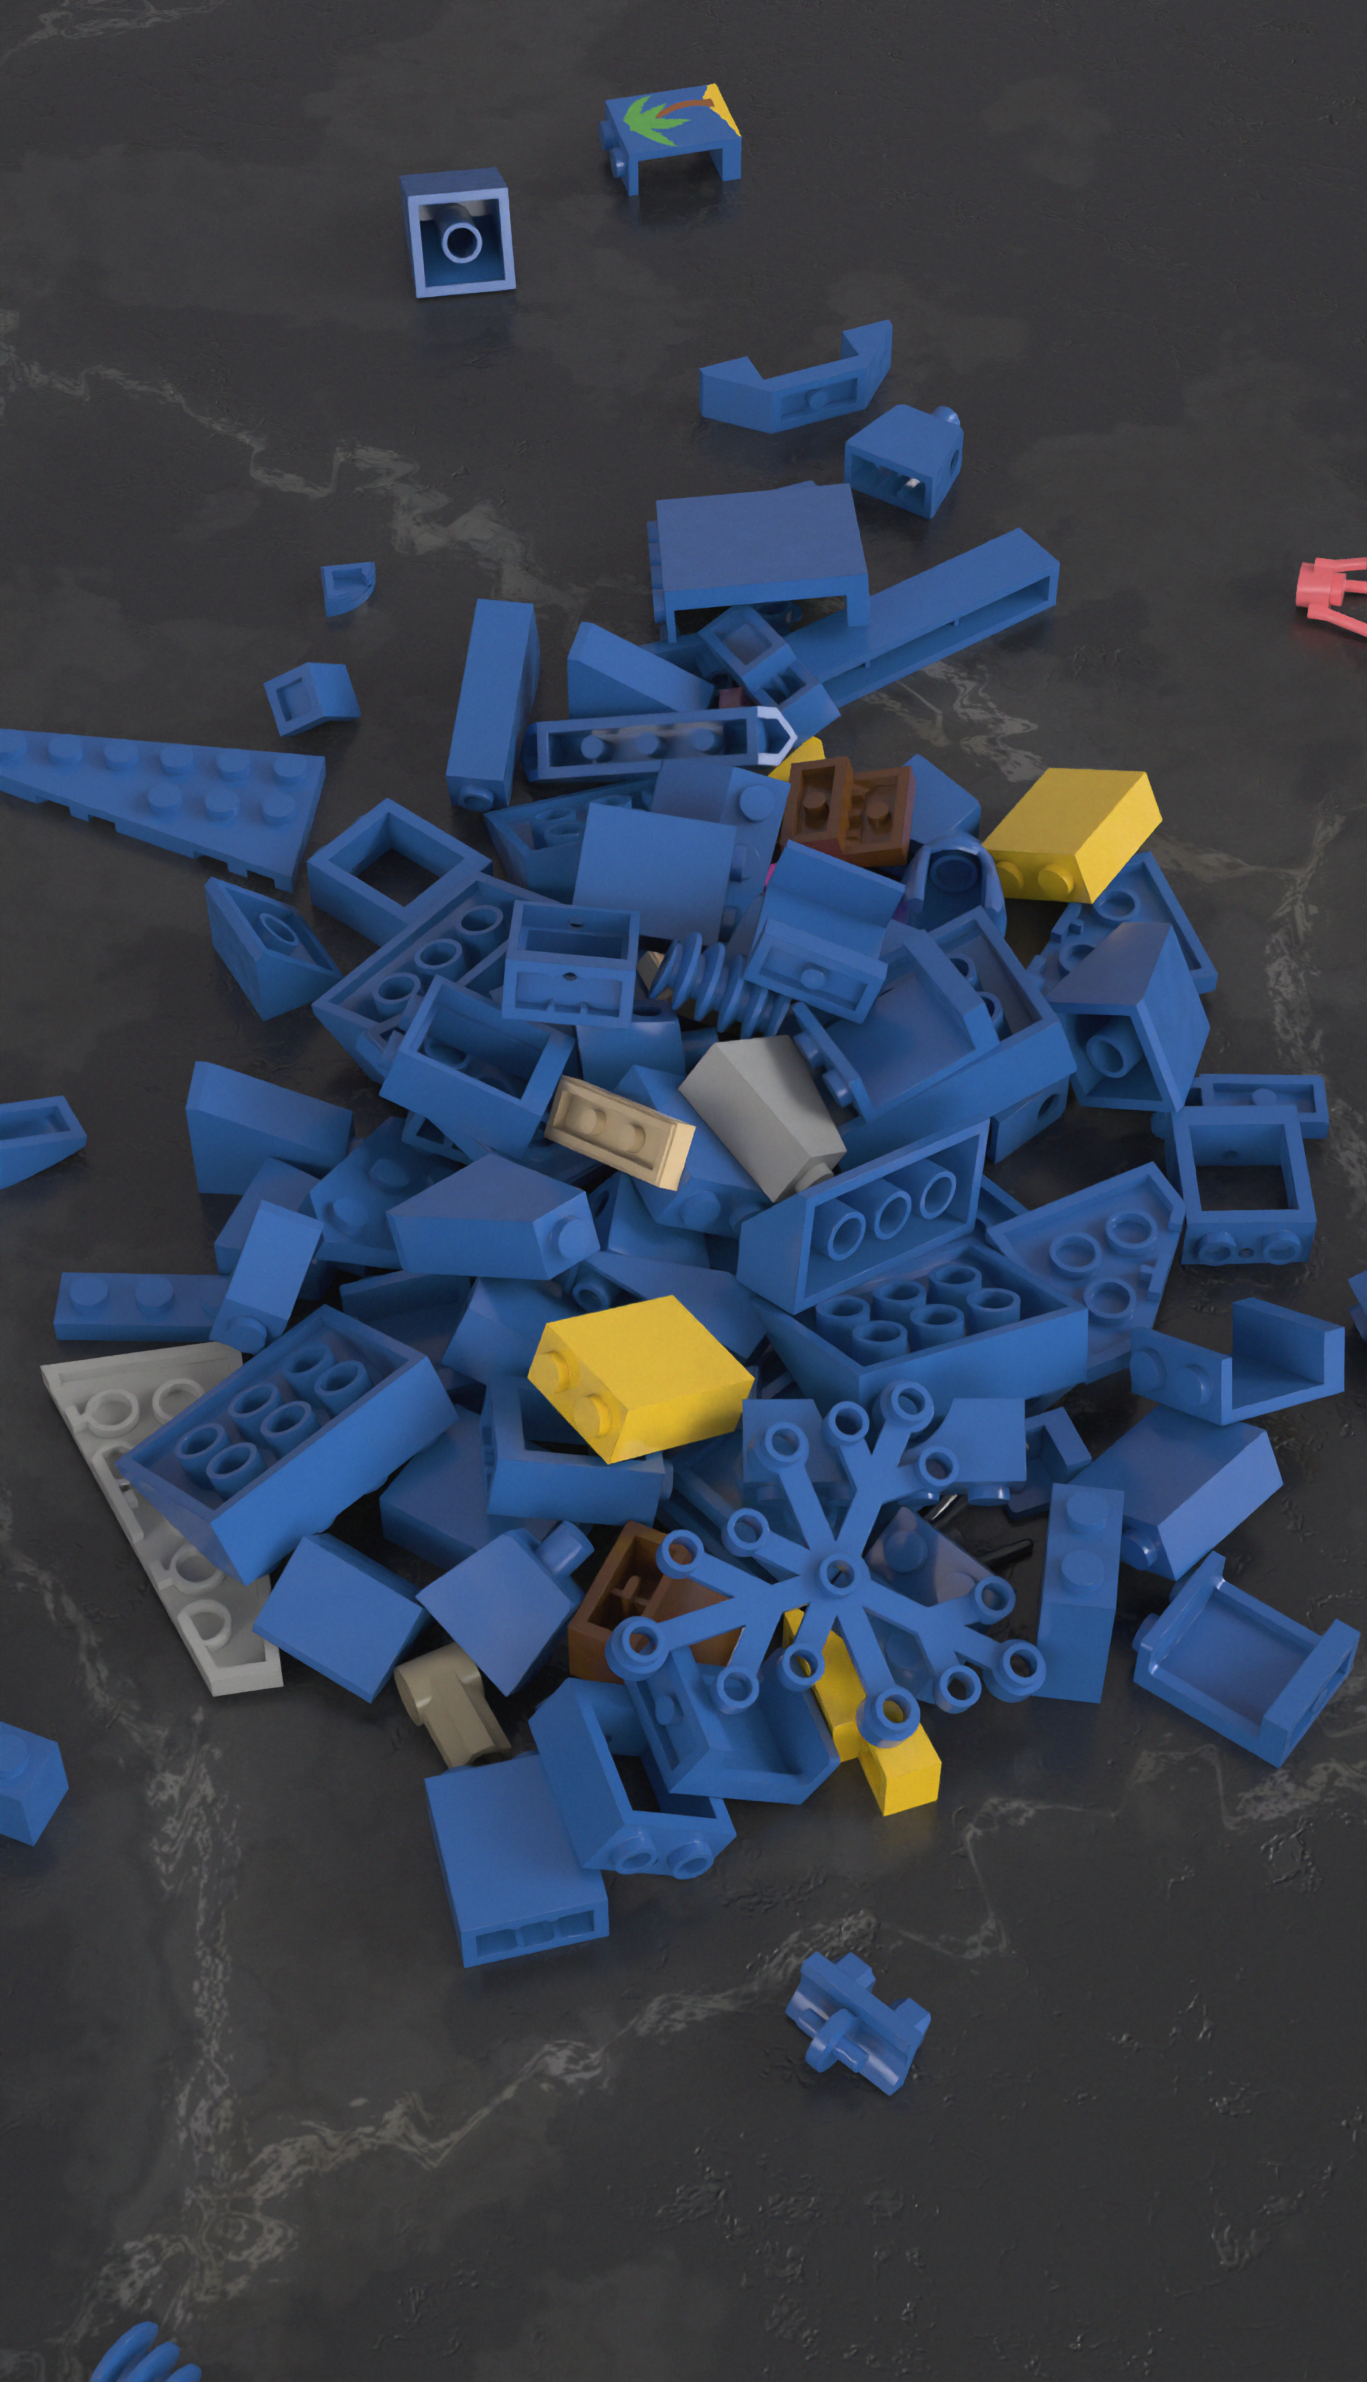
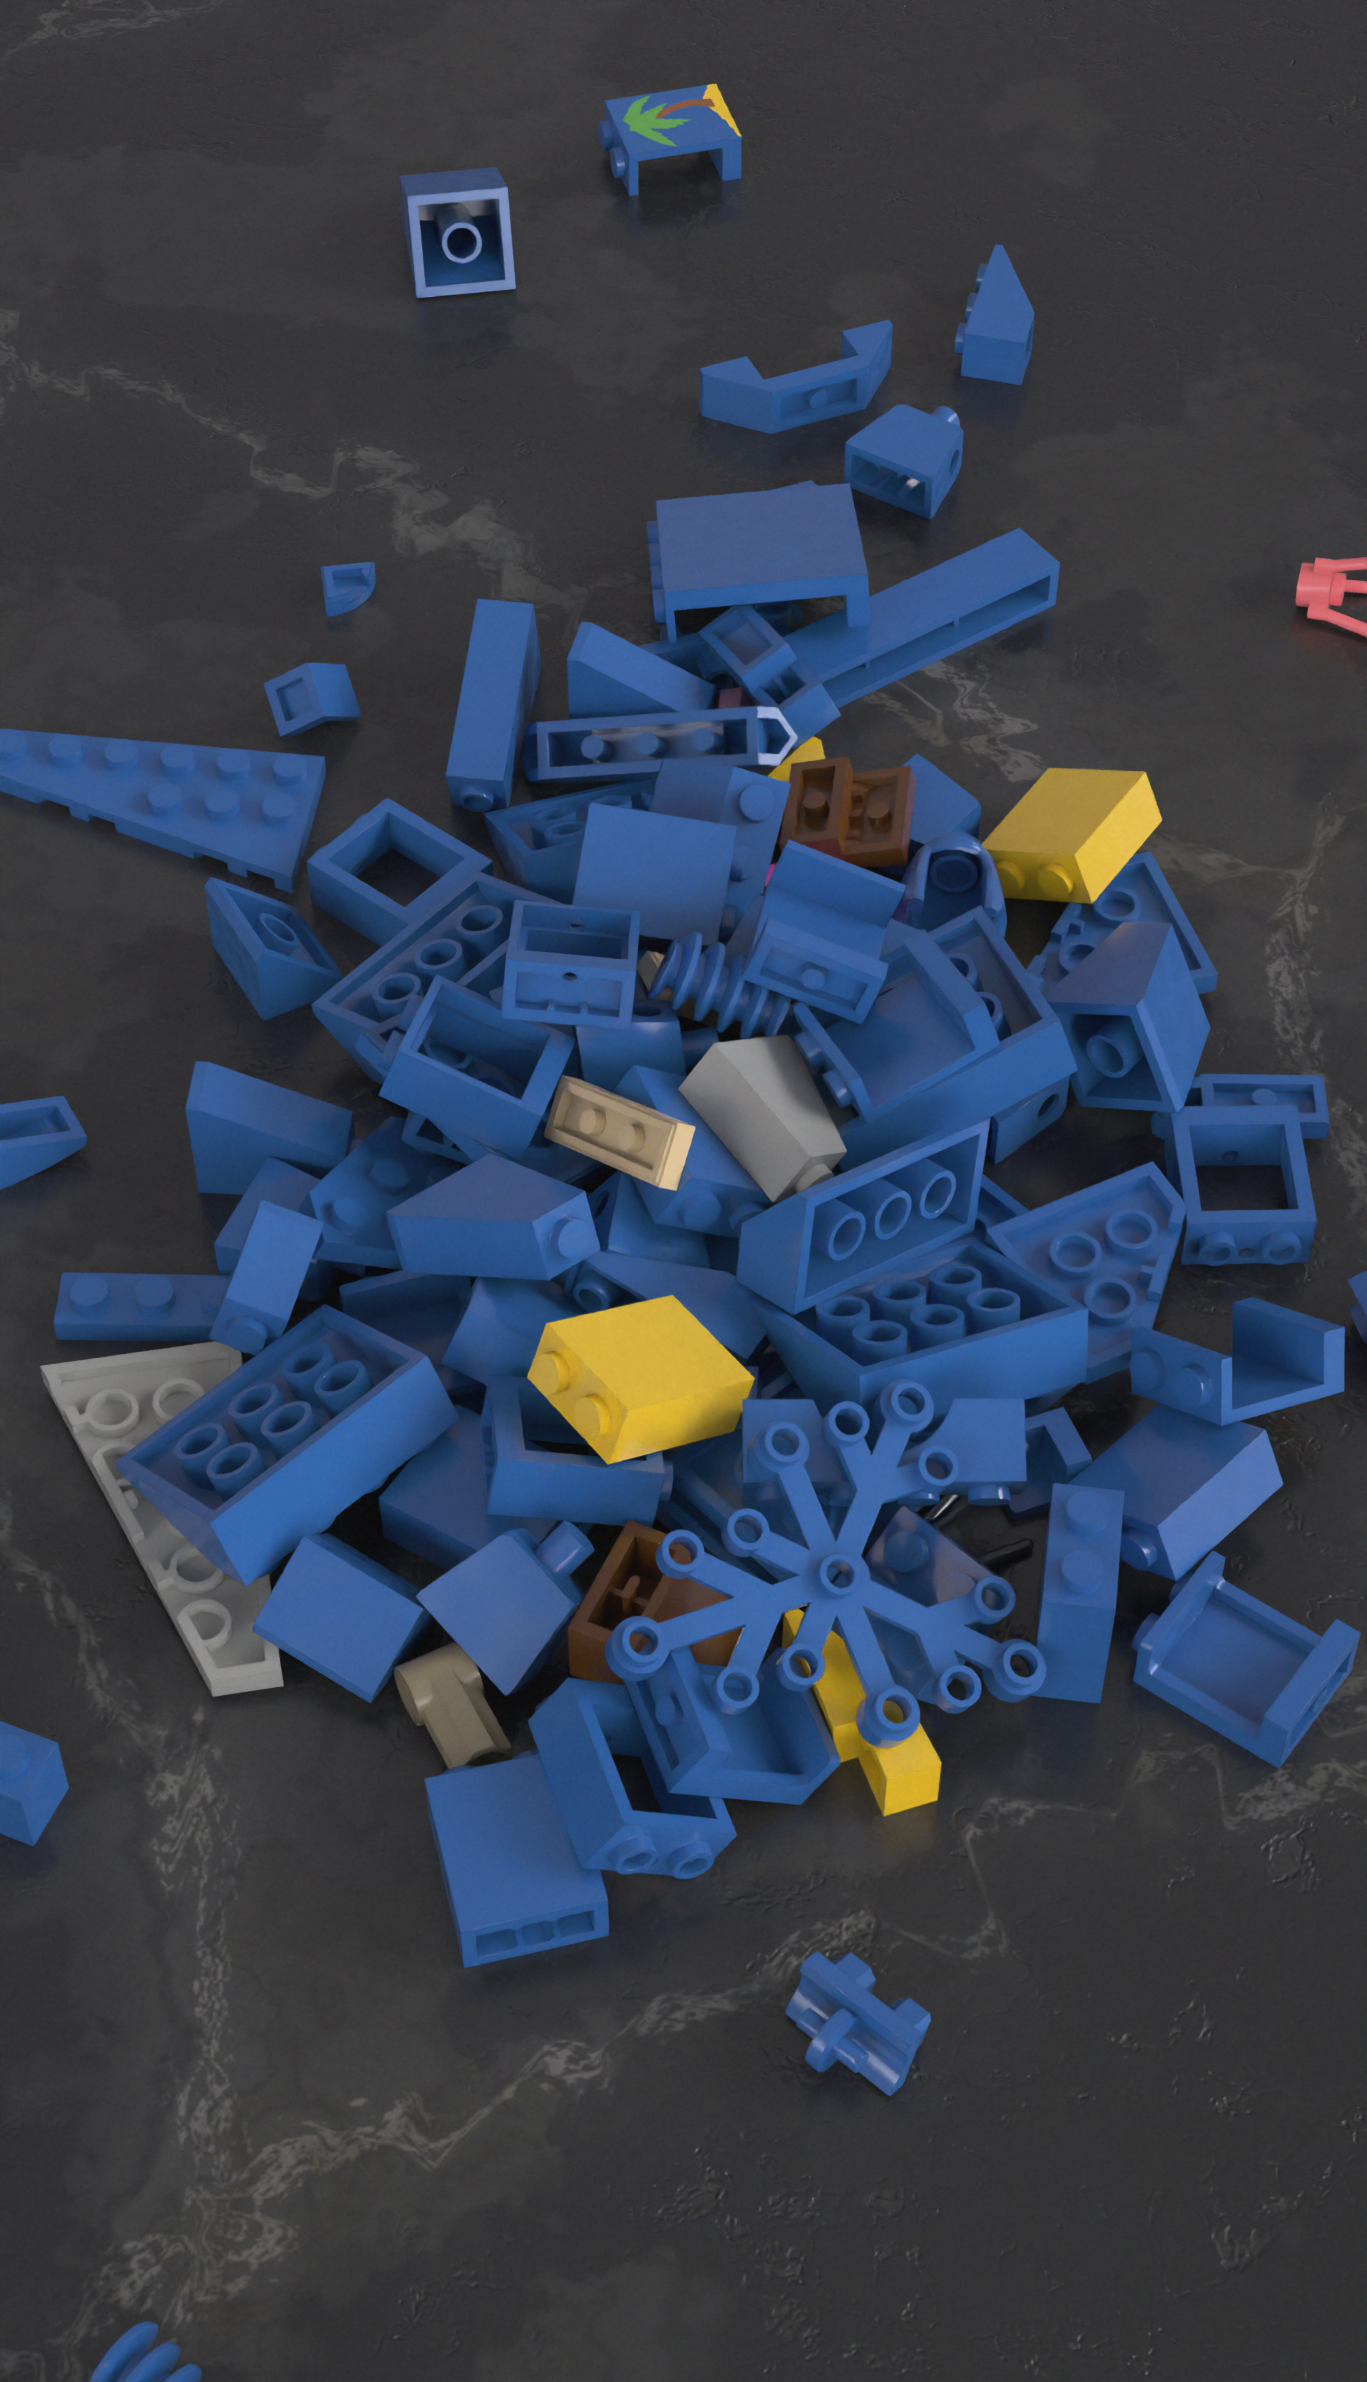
none -> blue slope [954,244,1035,385]

